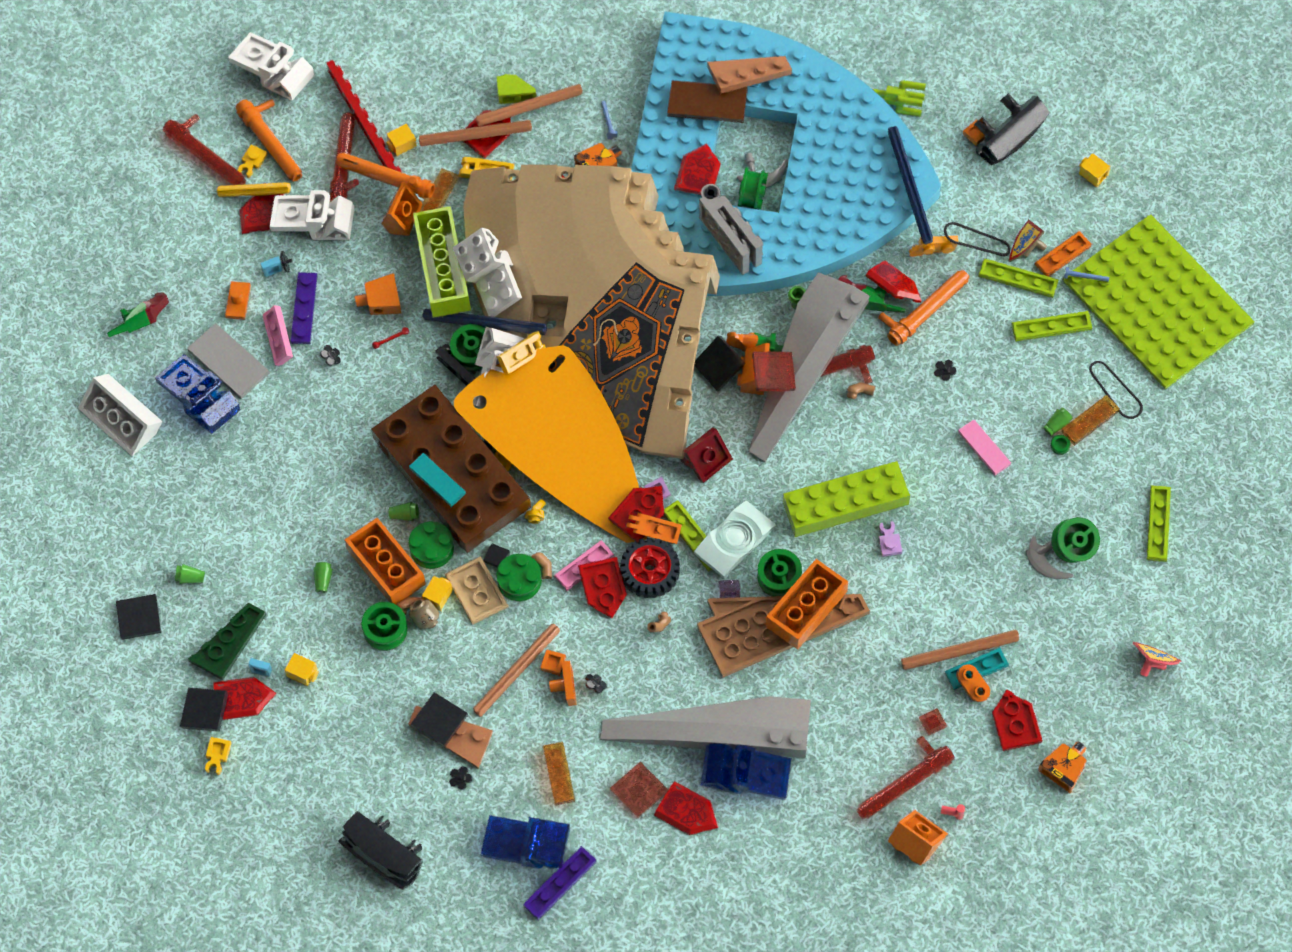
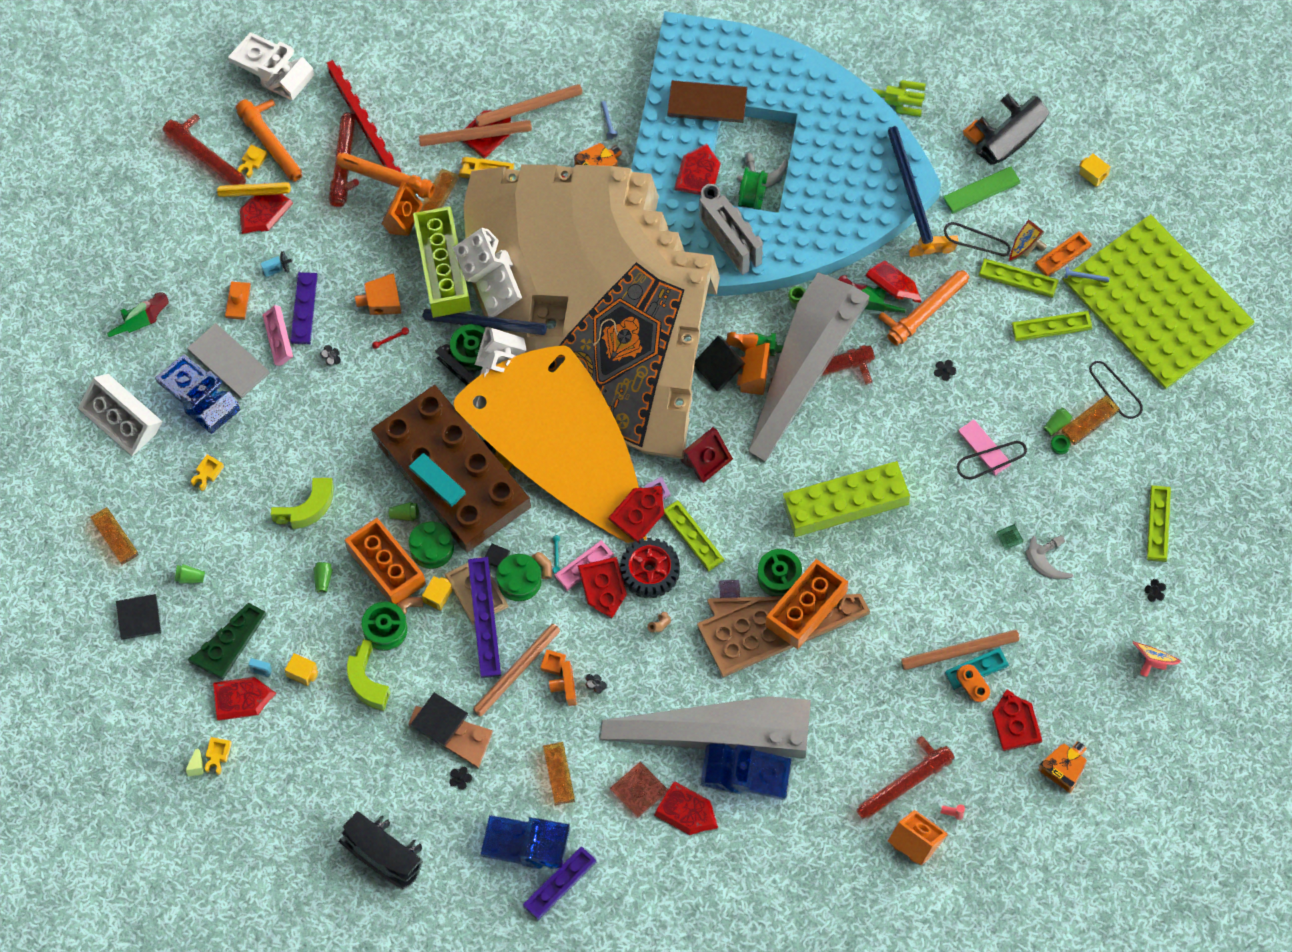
black tile [180,687,228,732] -> none
white piece [270,191,354,240] -> none
yellow brick [386,124,417,156] -> none
dark tan head [409,599,439,629] -> none
lime slope [496,74,536,104] -> none
yellow plate [496,331,546,374] -> none
yellow plate [525,499,546,524] -> none
orange hinge [626,513,682,544] -> none
light aqua slope [694,501,776,578] -> none
nougat wing [707,56,792,94] -> none
clear red tile [752,352,796,391] -> none
medium nougat arm [847,382,876,399] -> none
lavender plate [879,521,902,557] -> none
clear red tile [919,708,947,736] -> none
green wheel [1051,517,1100,563] -> none
none -> clear orange plate [90,507,139,565]
none -> yellowish green slope [186,749,204,777]
none -> yellow plate [191,454,224,491]
none -> lime arch [271,478,334,529]
none -> lime arch [347,639,390,711]
none -> dark purple plate [468,557,501,678]
none -> teal hinge [552,535,561,574]
none -> bright green tile [943,166,1020,214]
none -> black piece [957,441,1027,480]
none -> clear green tile [996,524,1024,551]
none -> black plant [1144,579,1167,602]

